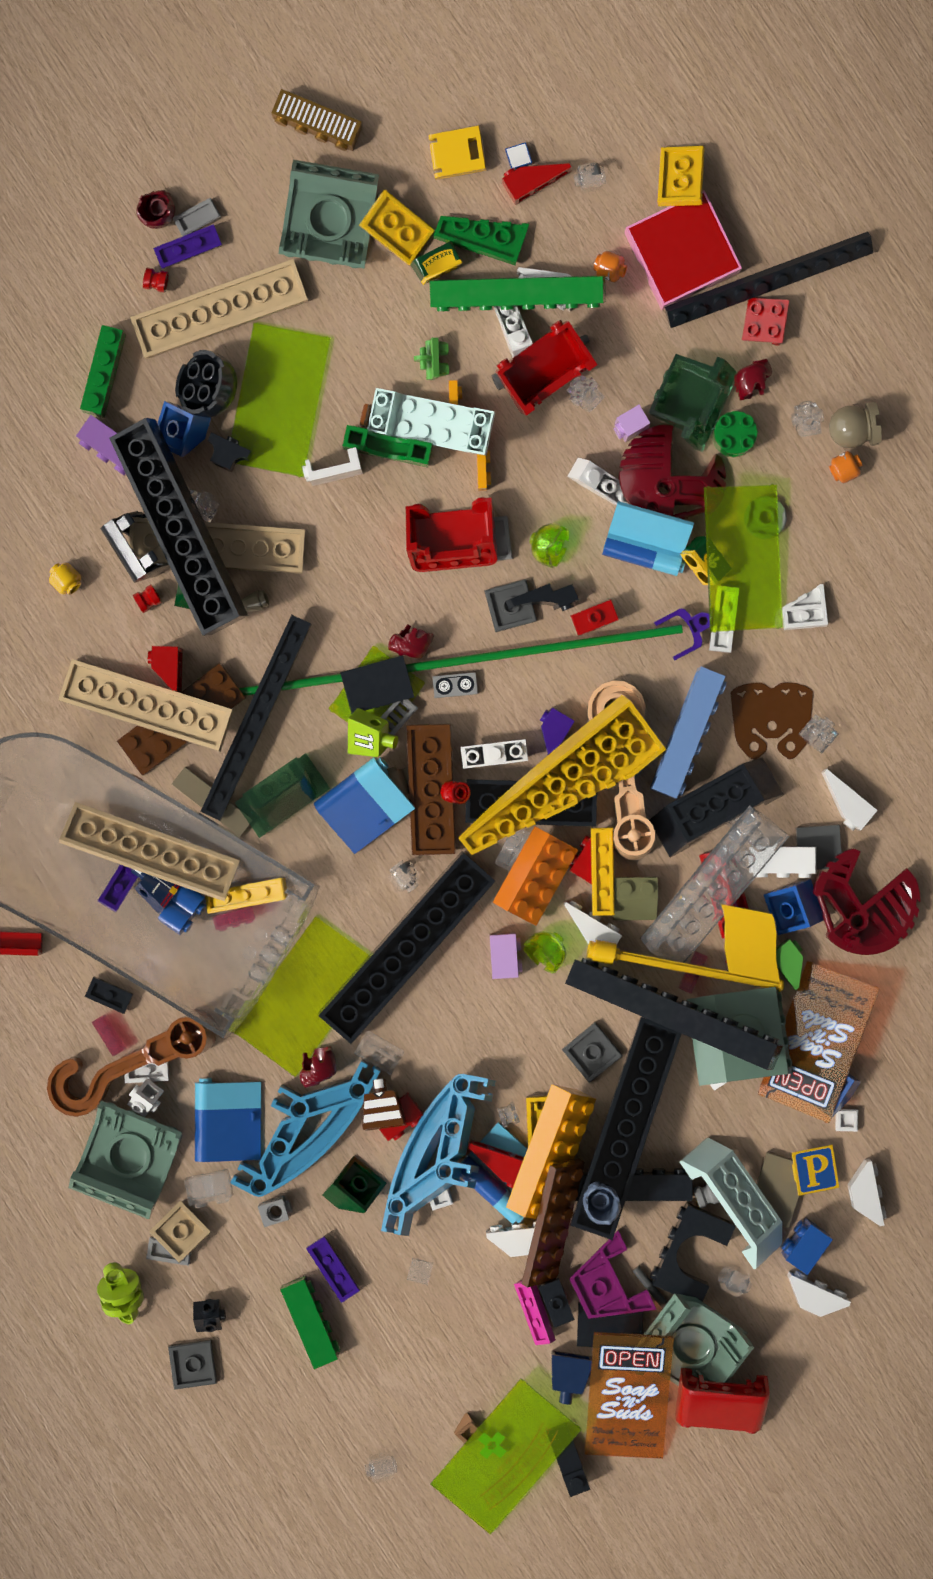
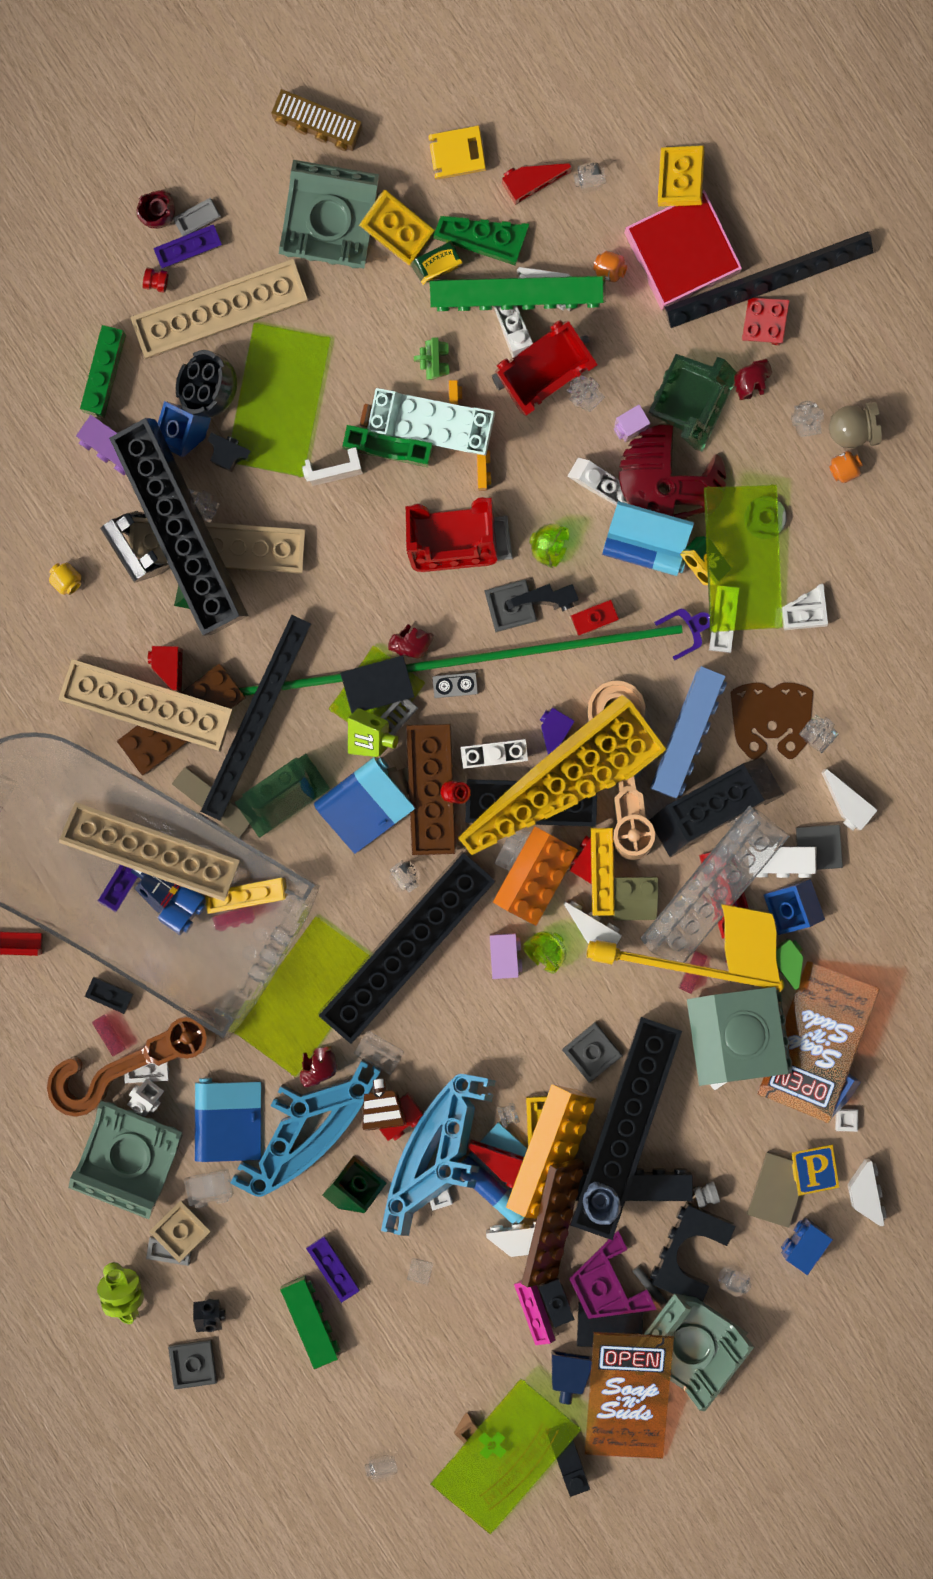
red wheel [133,584,162,614] -> none
dark tan cone [241,590,269,612] -> none
light grey brick [258,1196,293,1227] -> none
white tile [505,142,532,169] -> none
black brick [565,958,783,1070] -> none
red windscreen [675,1368,770,1434] -> none
light aqua slope [680,1138,782,1269] -> none
green brick [712,411,758,458] -> none
white slope [787,1271,851,1317] -> none
dark red piece [813,848,920,955] -> none

